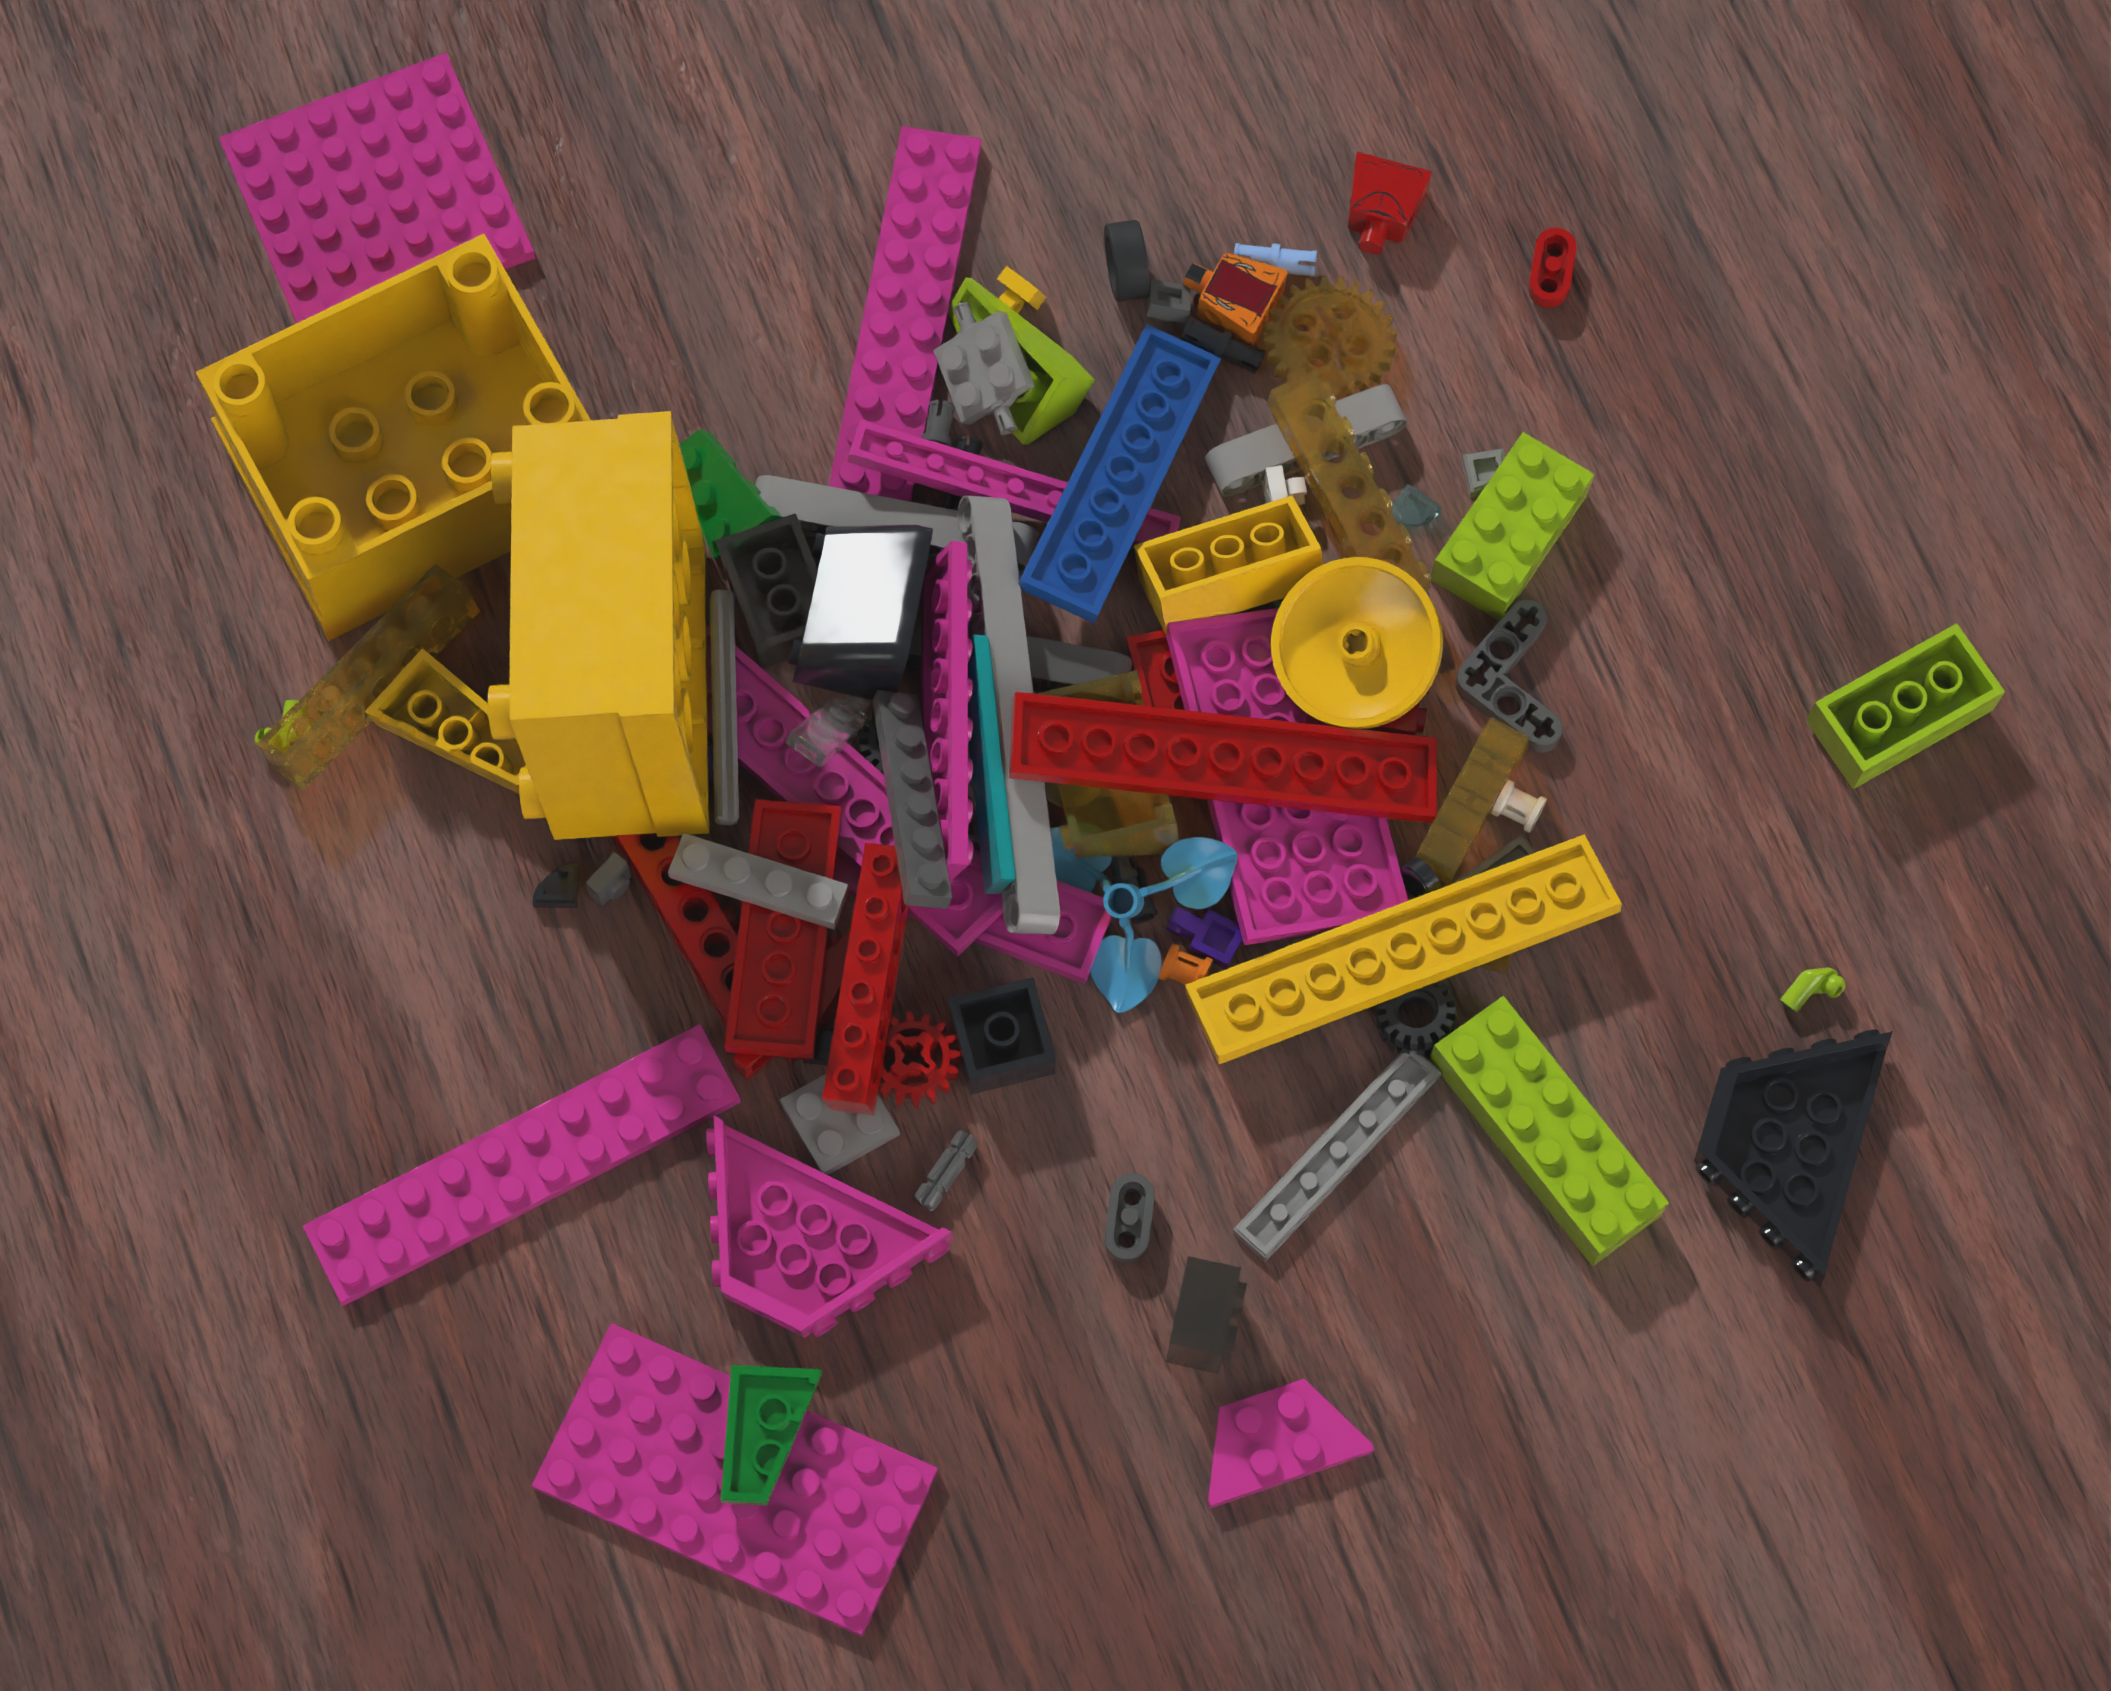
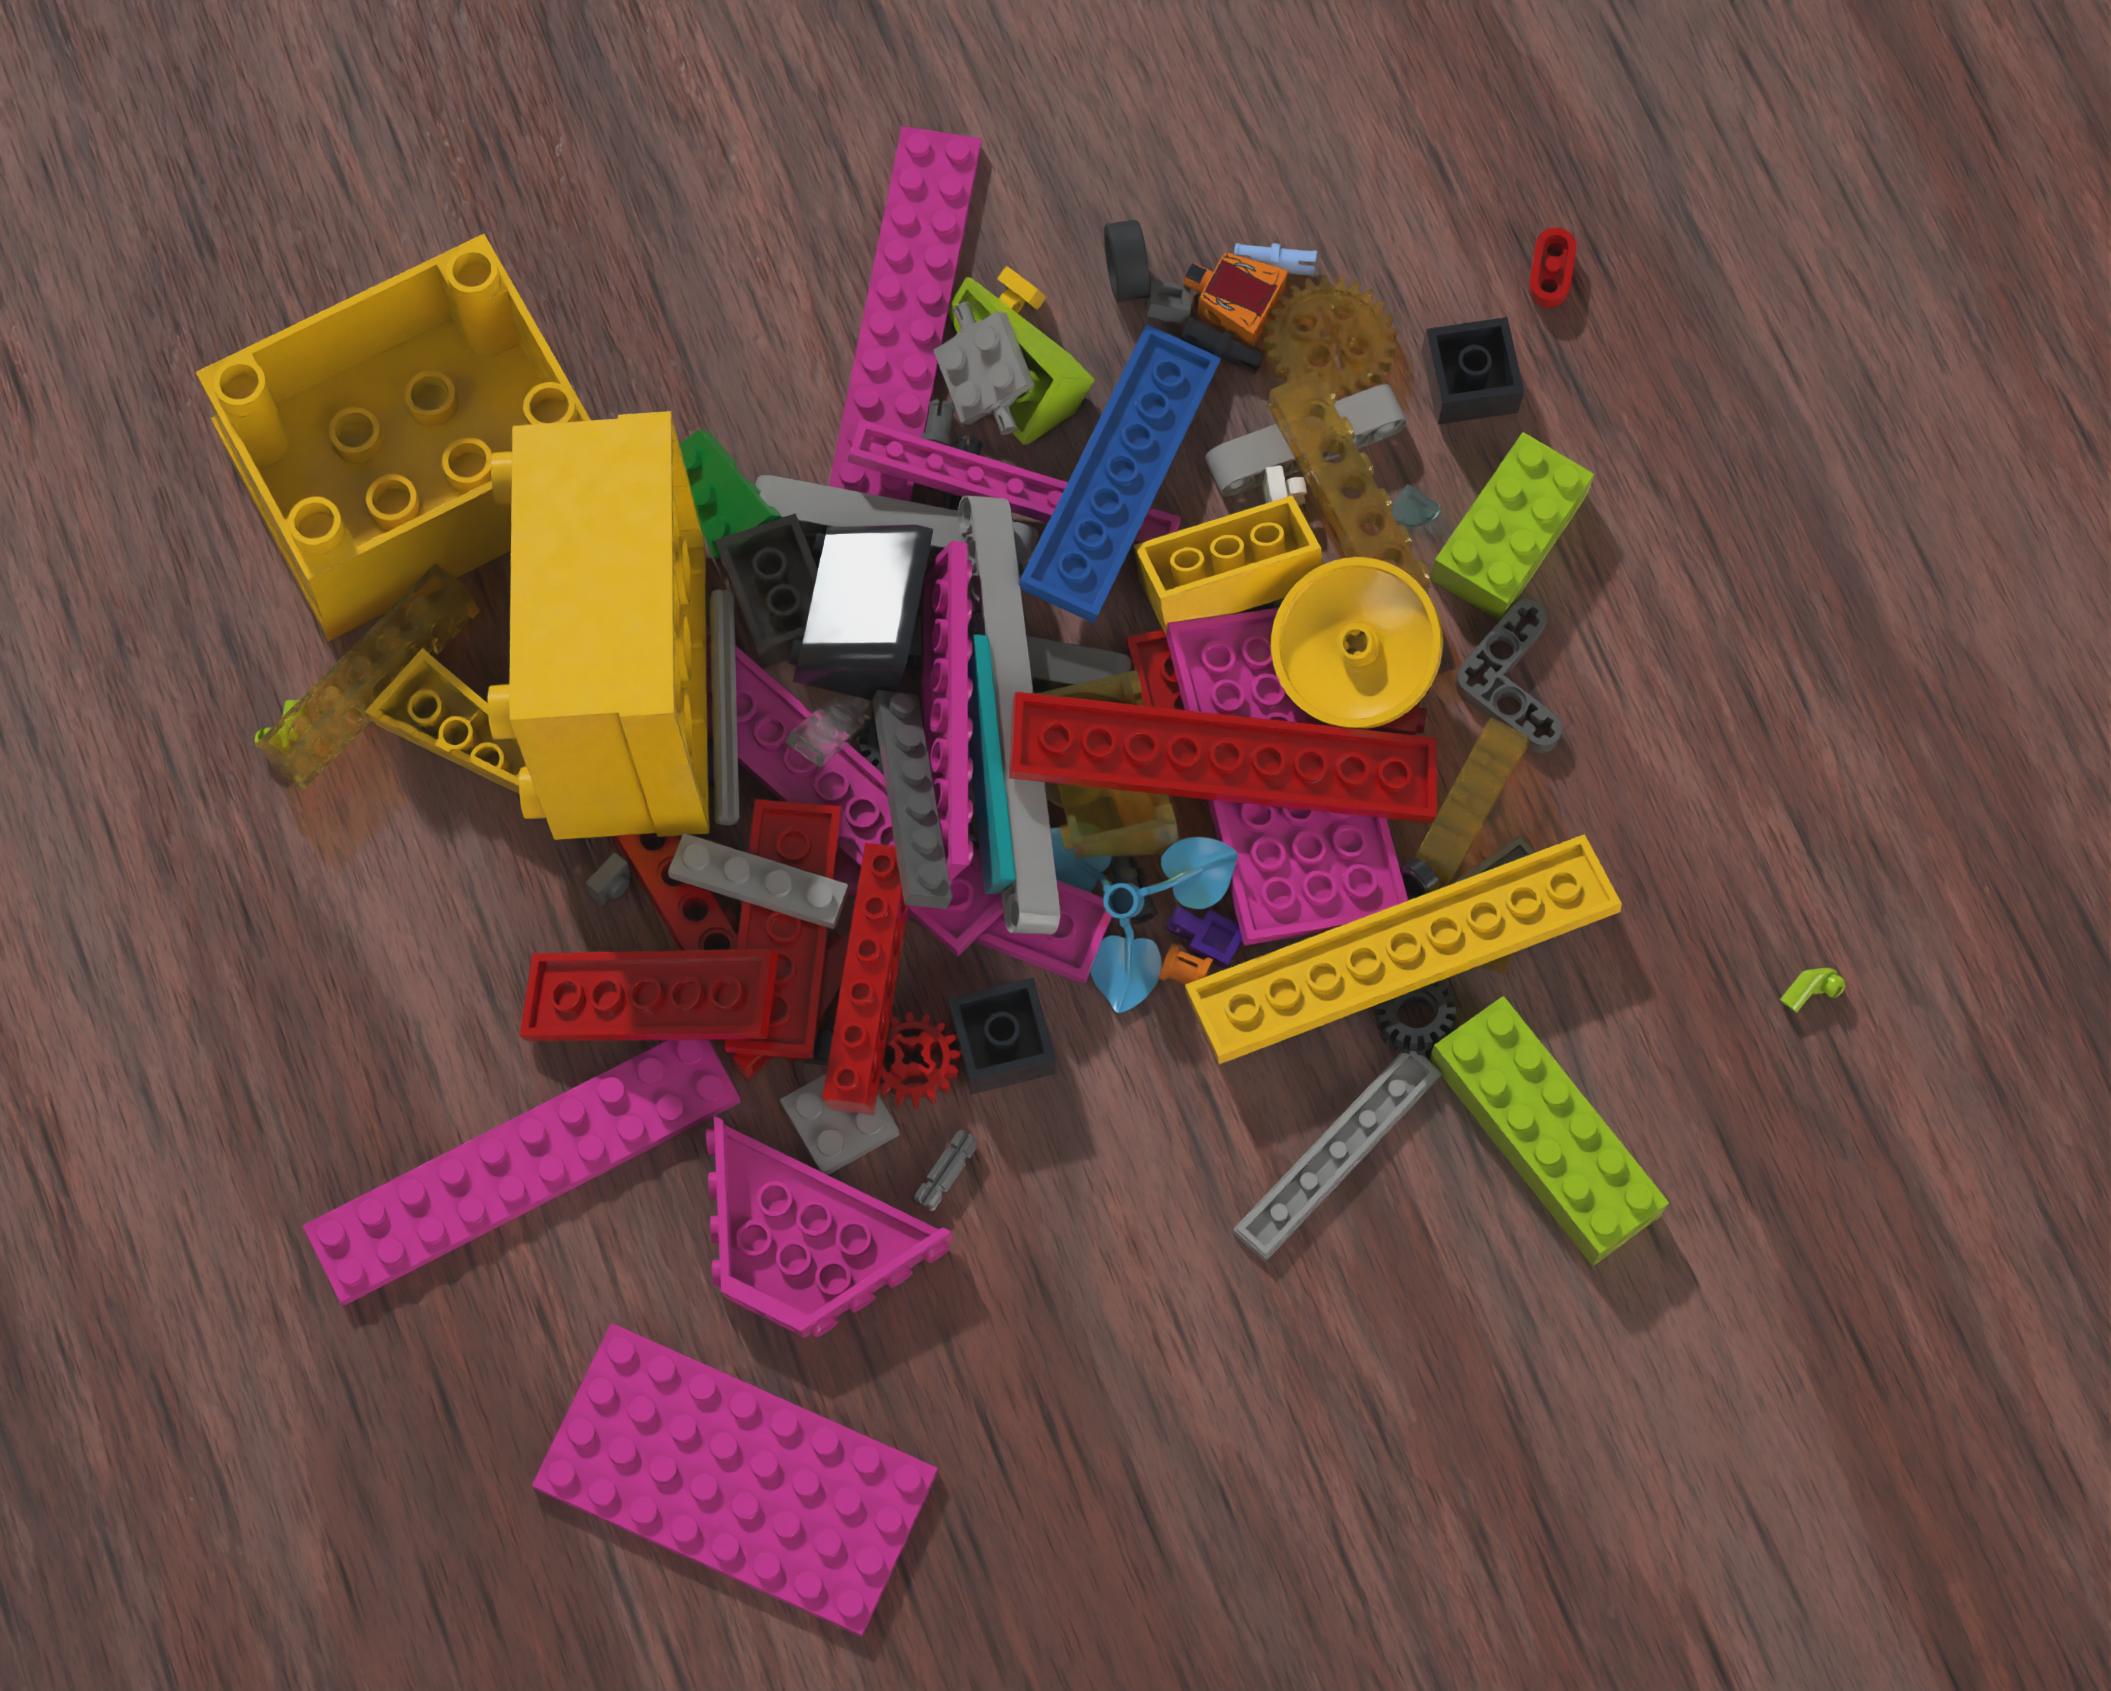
dark pink plate [218,53,536,323] -> none
black tile [532,862,579,908] -> none
green wing [721,1365,823,1506] -> none
dark grey plate [1104,1173,1155,1264] -> none
clear smoke brick [1166,1256,1247,1374] -> none
dark pink wing [1207,1379,1374,1509] -> none
red torso [1348,152,1432,254] -> none
light grey tile [1461,448,1504,498] -> none
white bush [1491,780,1547,833] -> none
black piece [1694,1029,1893,1287] -> none
lime brick [1806,623,2005,789] -> none
none -> red plate [519,949,778,1041]
none -> black brick [1422,317,1524,425]

